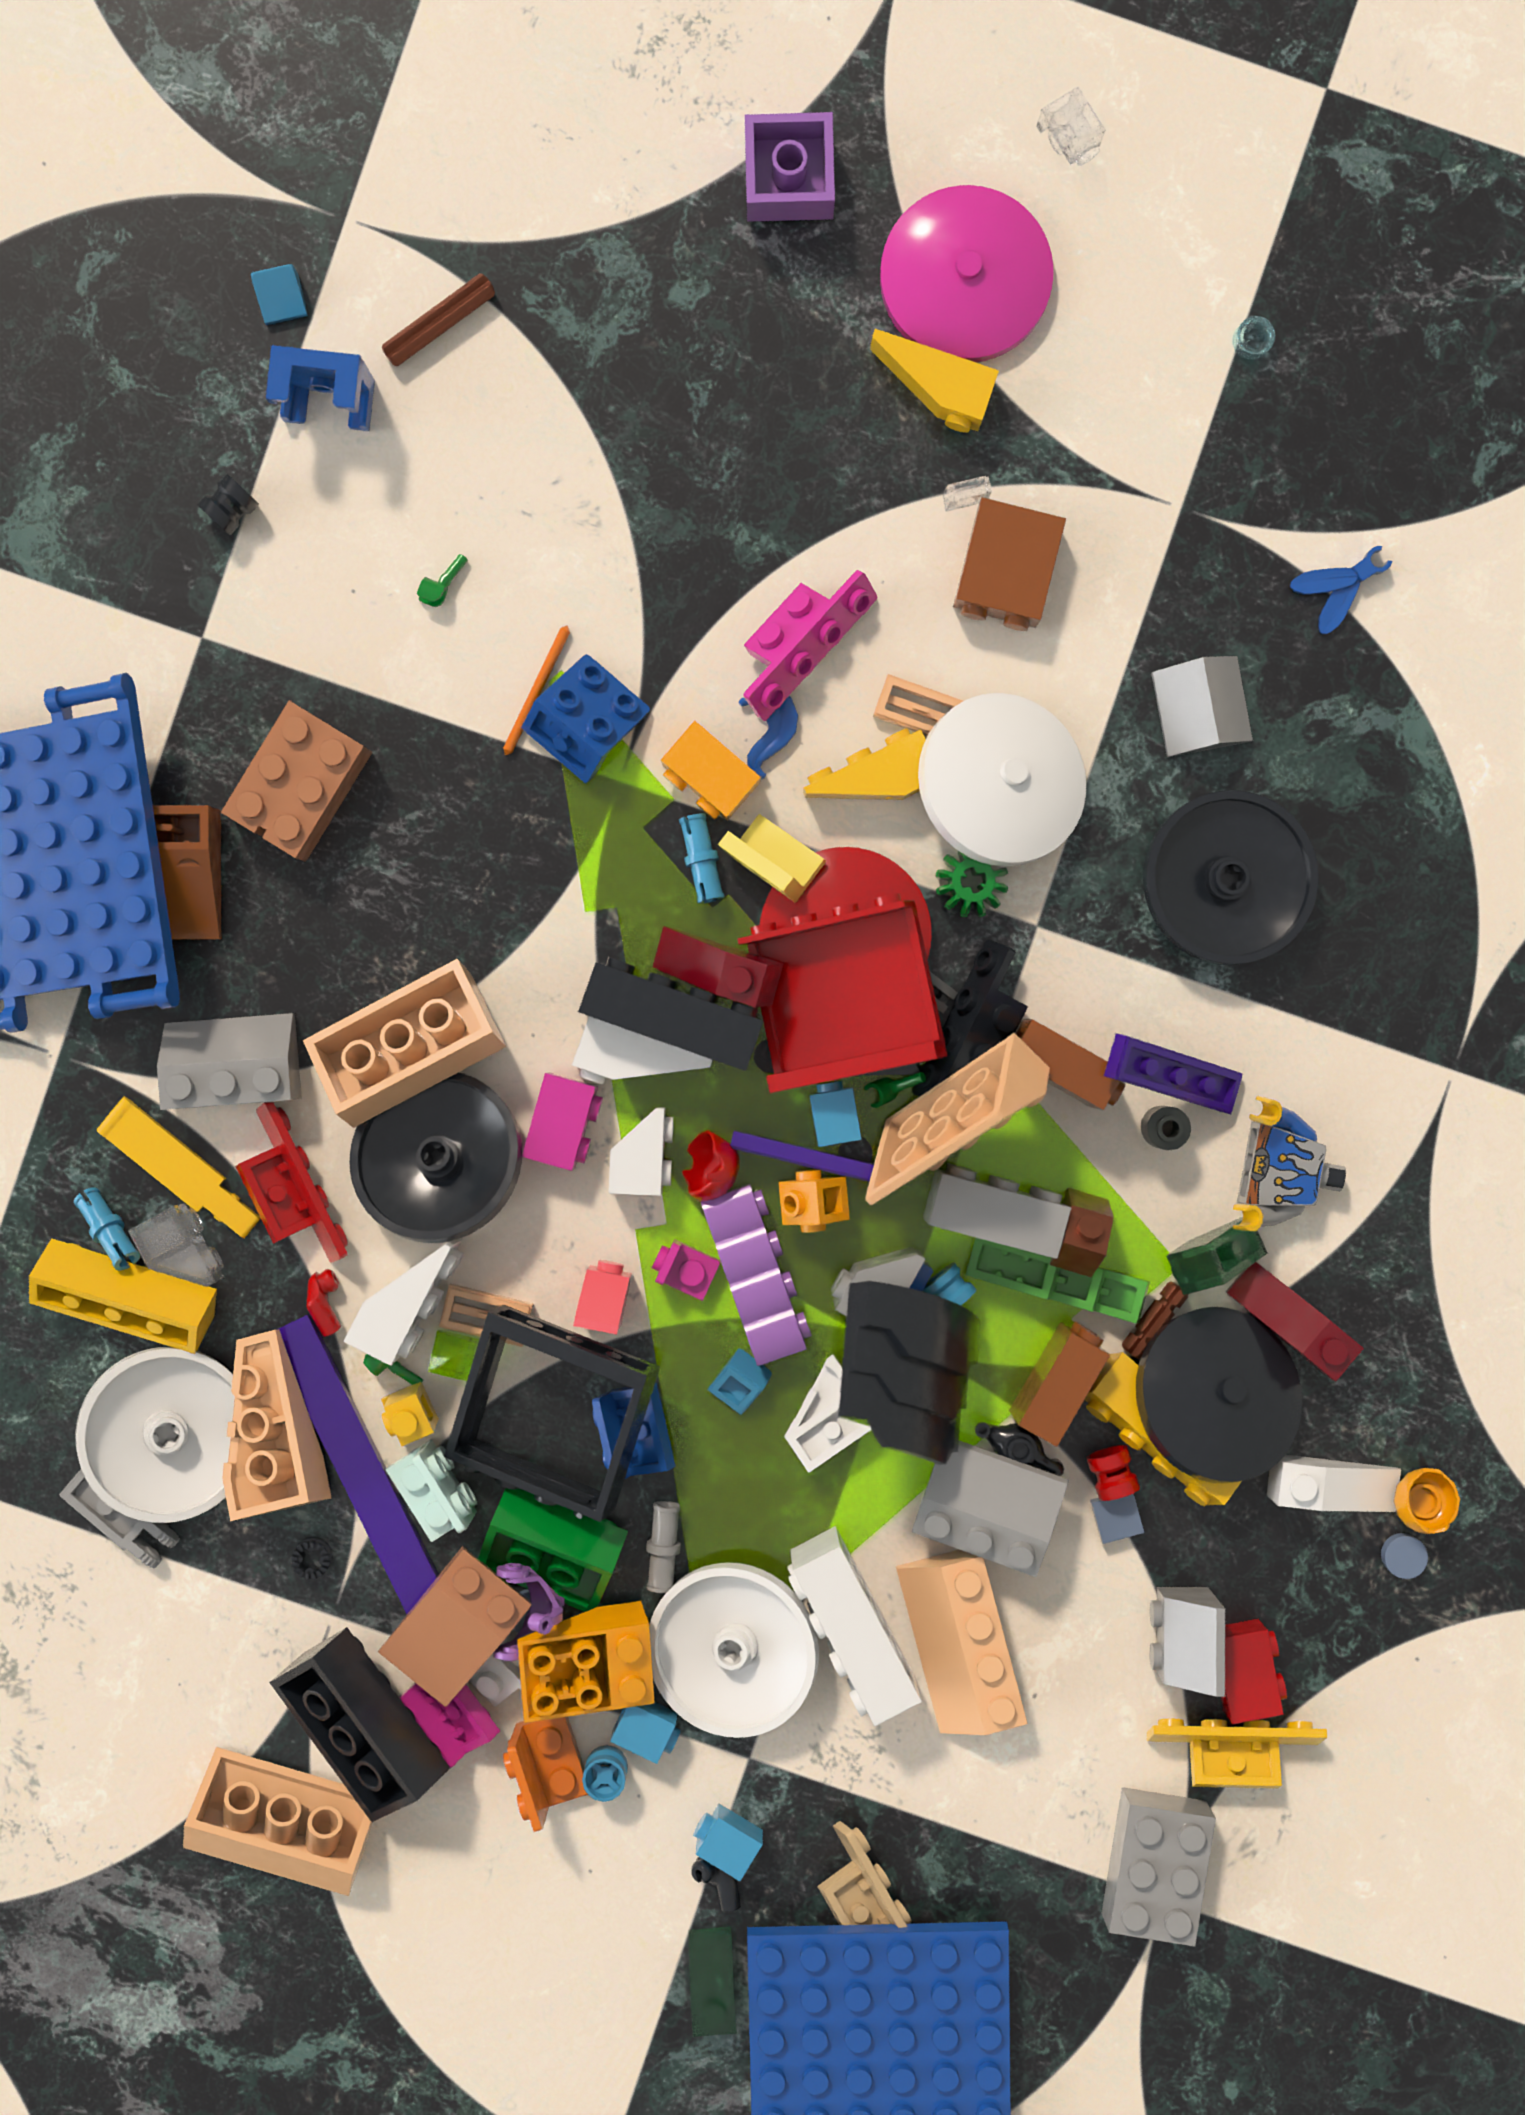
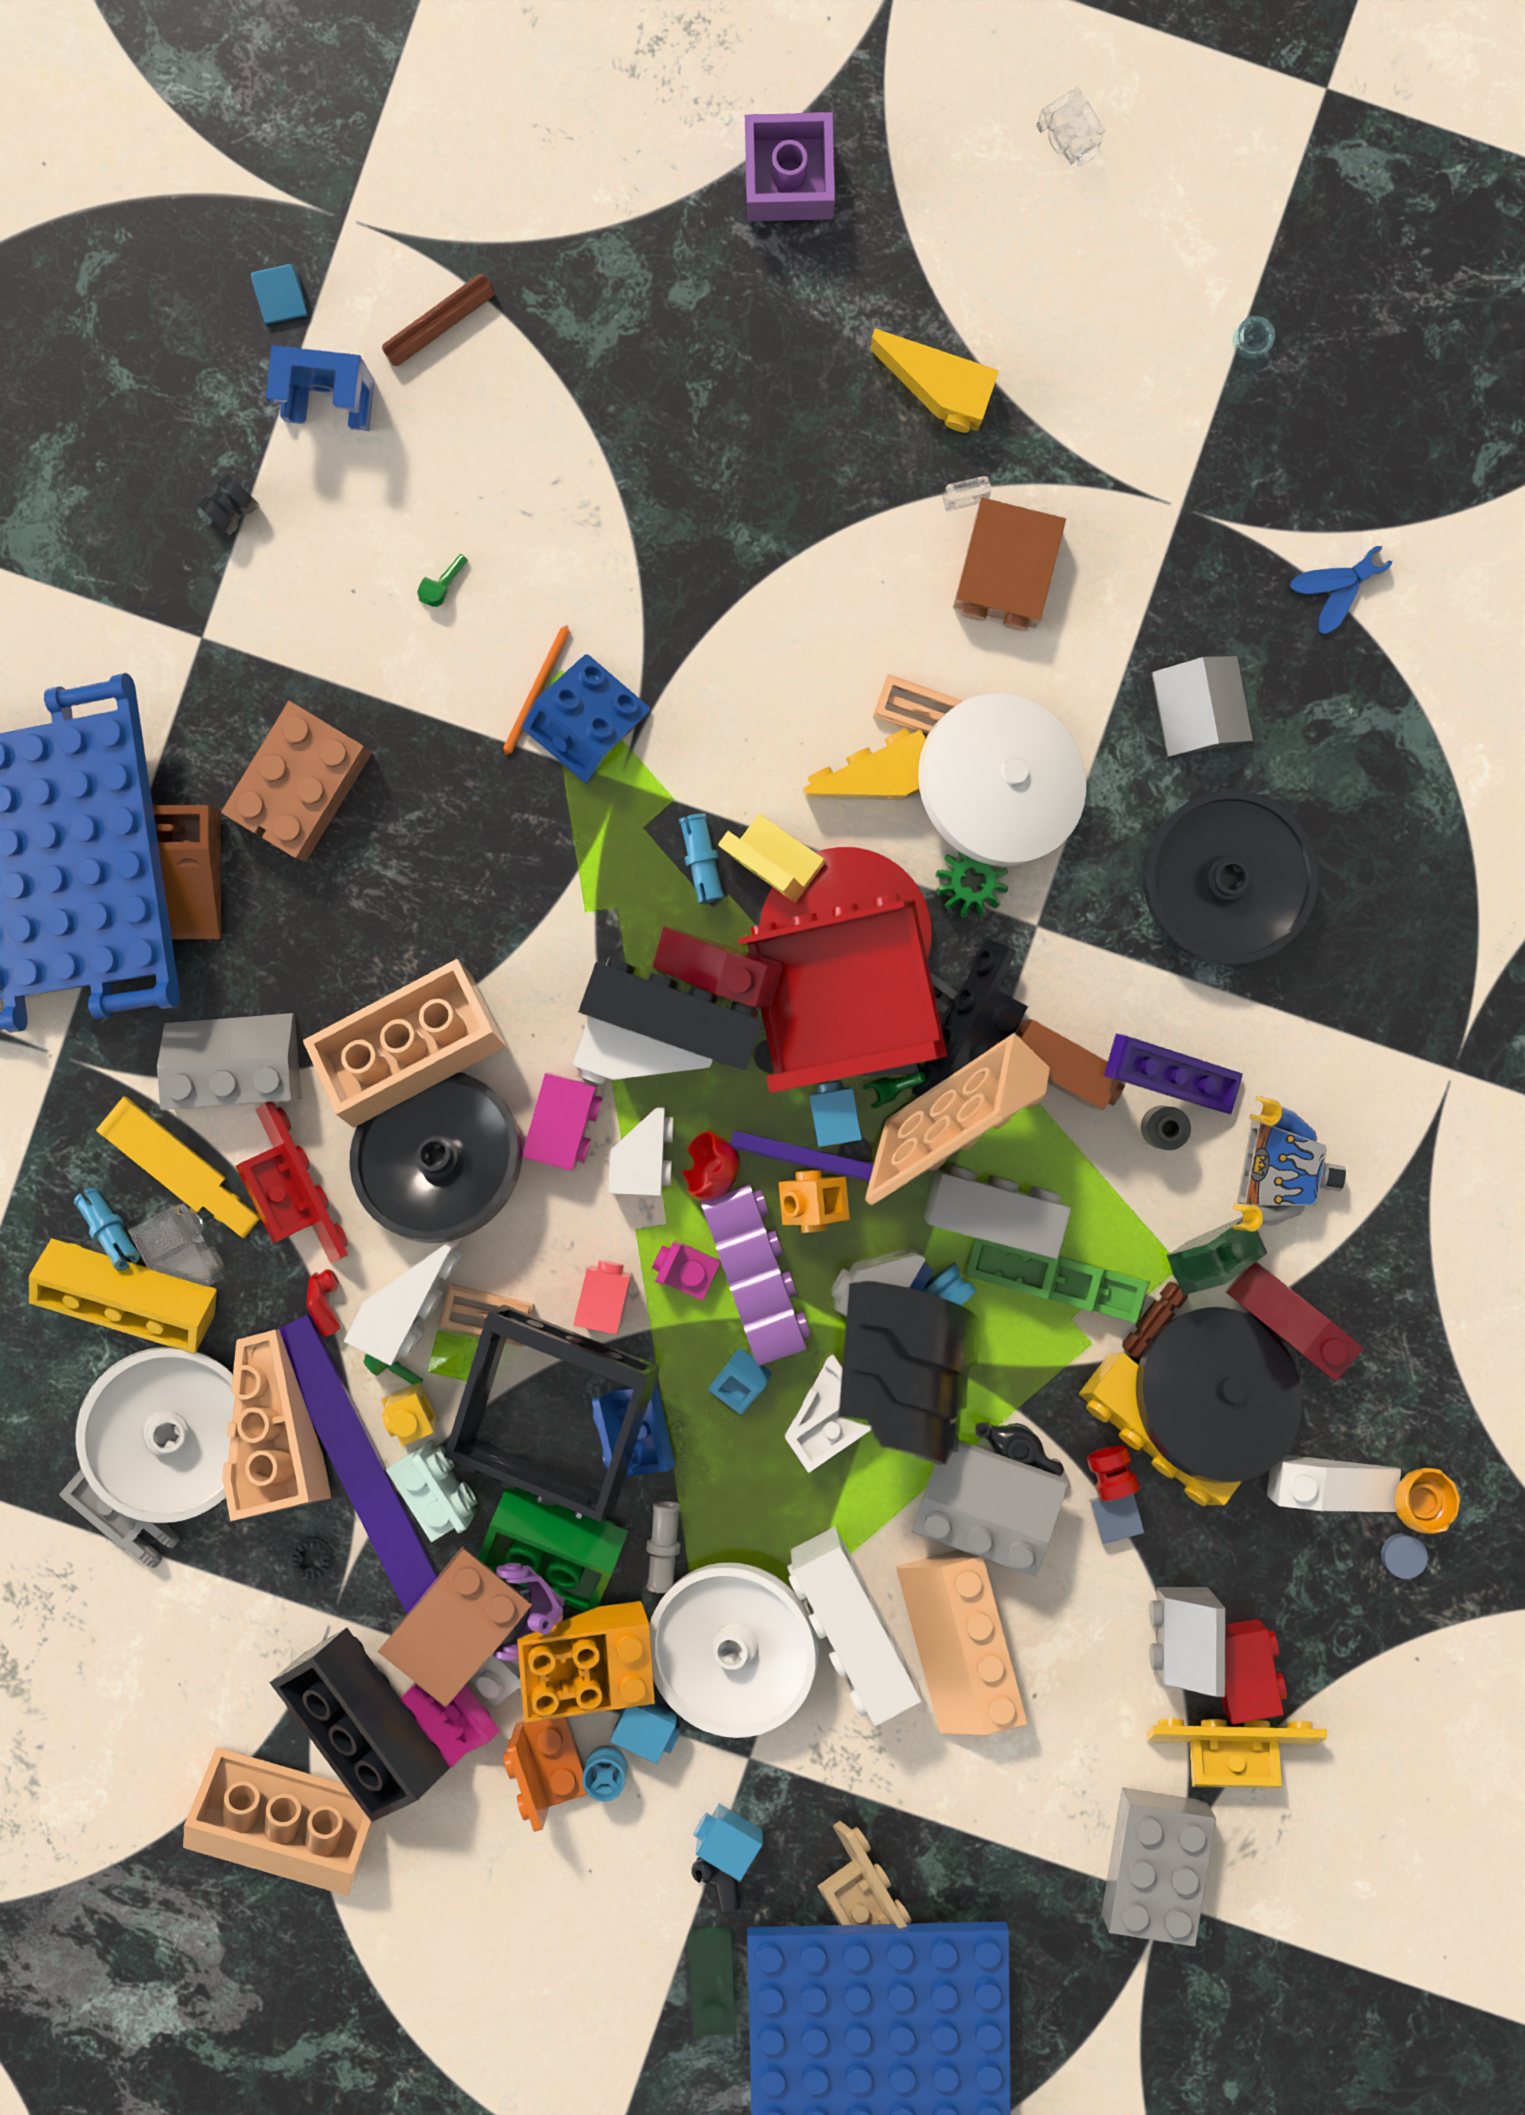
light orange brick [661,720,761,821] -> none
blue piece [739,696,798,780] -> none
dark pink bracket [743,570,877,721] -> none
dark pink dish [880,185,1053,363] -> none
dark orange brick [1009,1321,1110,1447] -> none
copper slope [1050,1187,1114,1278] -> none

